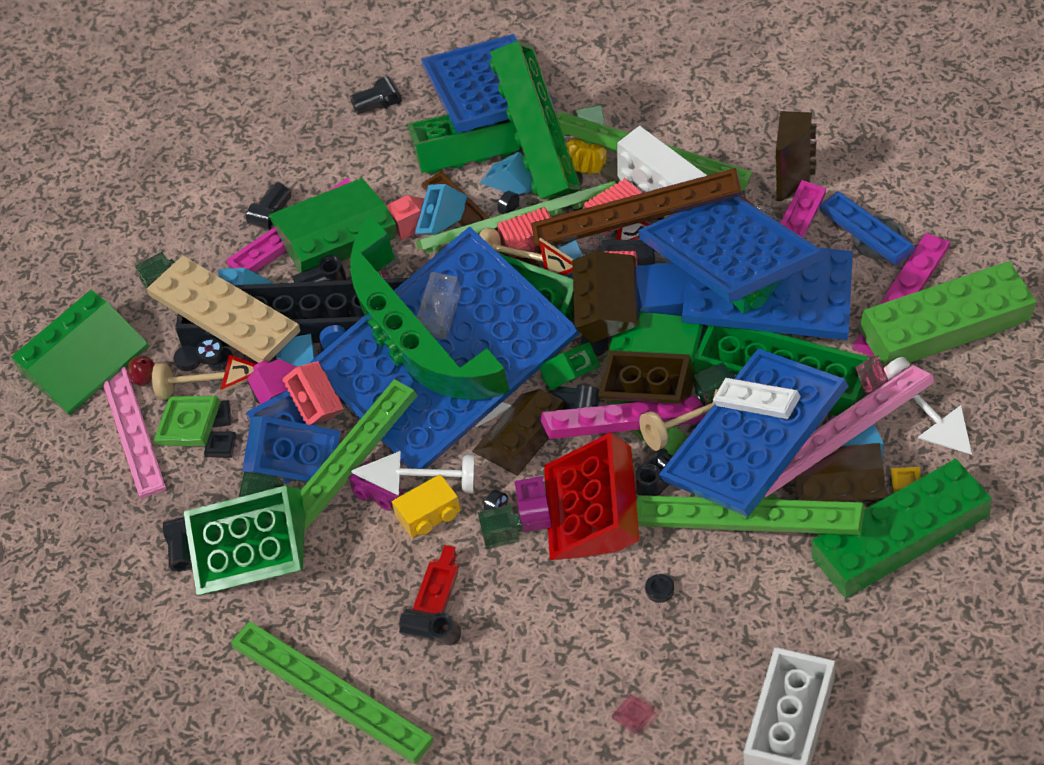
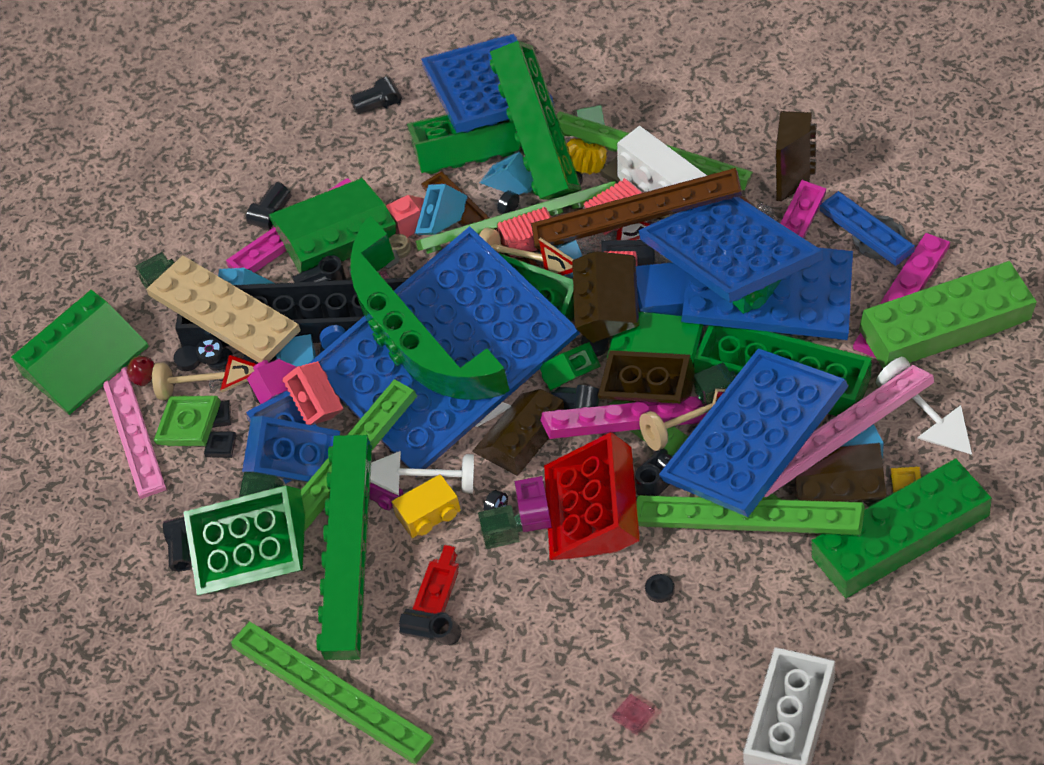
clear brick [417,272,461,340] -> none
white tile [713,378,801,419] -> none
clear pink tile [856,355,889,393] -> none
none -> green brick [316,435,372,660]
none -> dark tan plate [389,234,412,258]

